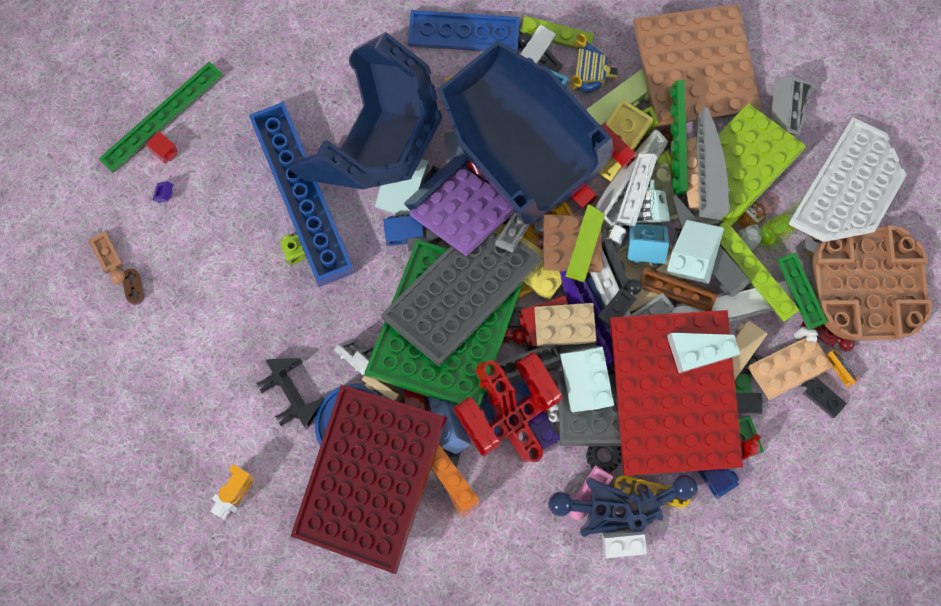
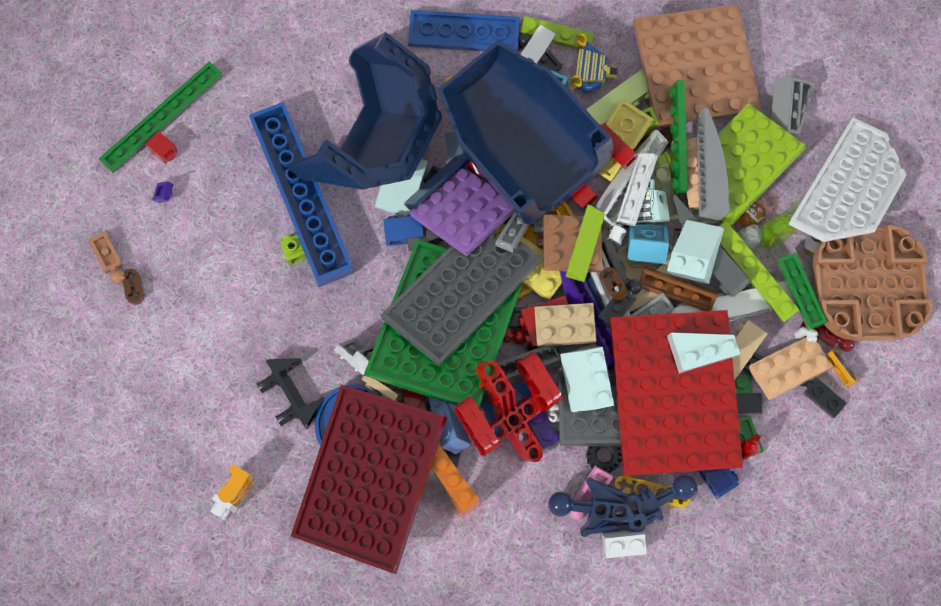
none -> reddish brown beam [600,267,628,300]

